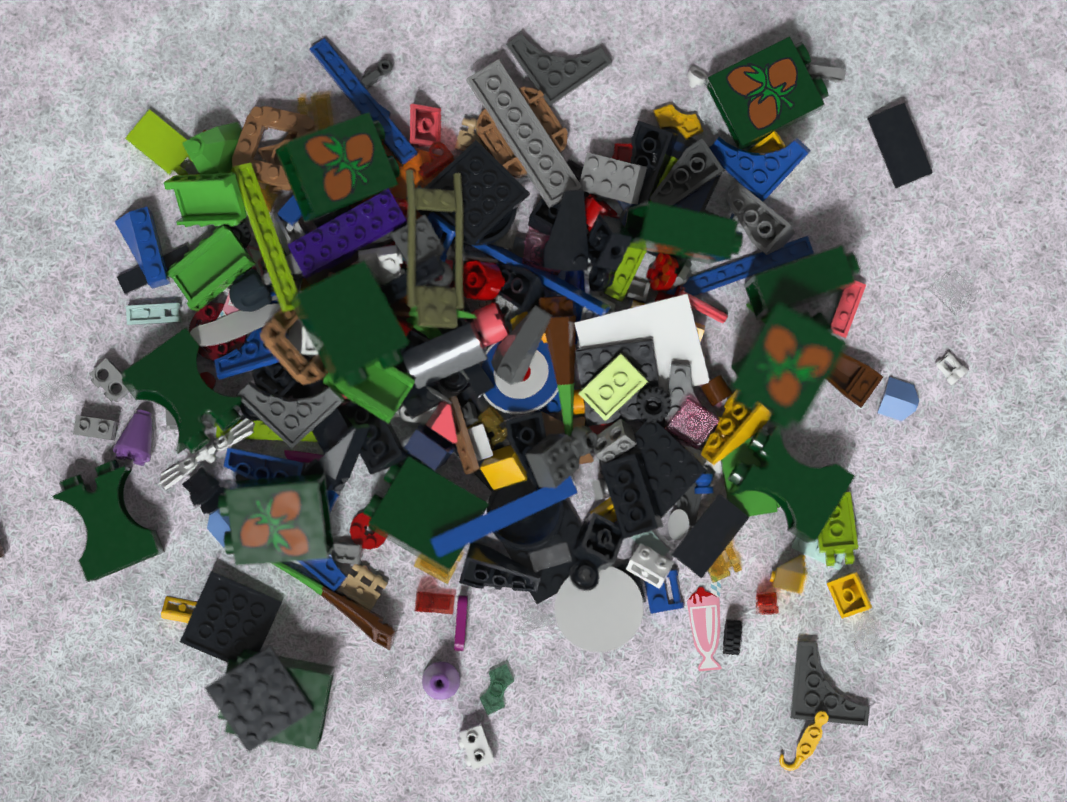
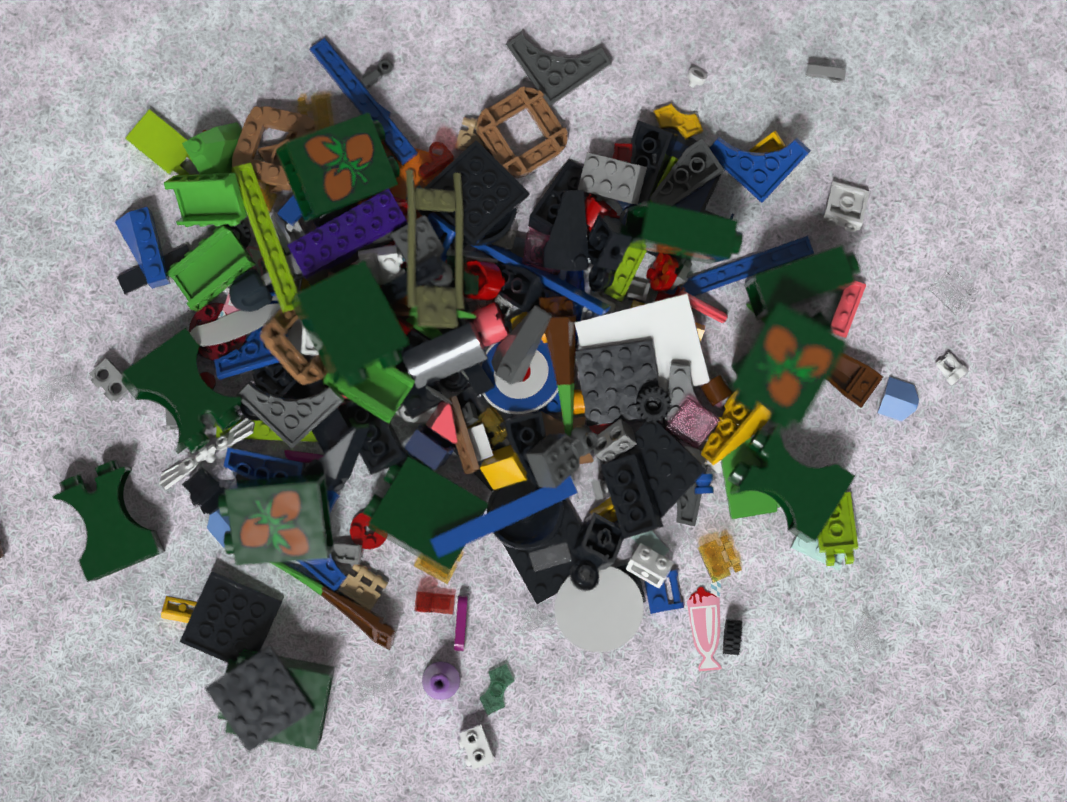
light grey brick [73,415,118,441] -> none
medium lavender cone [113,410,152,466] -> none
light aqua plate [126,303,181,325] -> none
coral slope [410,104,441,147] -> none
black wedge [459,542,541,592] -> none
light grey plate [466,59,582,208] -> none
yellowish green plate [579,353,648,421] -> none
white sticker [668,509,689,540] -> none
black slope [671,494,749,579] -> none
dark green brick [705,36,829,150] -> none
light grey wedge [723,181,795,255] -> none
clear red plate [756,592,779,615] -> none
yellow wedge [769,554,807,594] -> none
yellow piece [779,711,828,771] -> none
dark grey plate [790,641,870,726] -> none
yellow slope [826,572,872,619] -> none
black slope [867,102,933,189] -> none
none -> clear green tile [447,256,479,295]
none -> white plate [822,181,870,232]

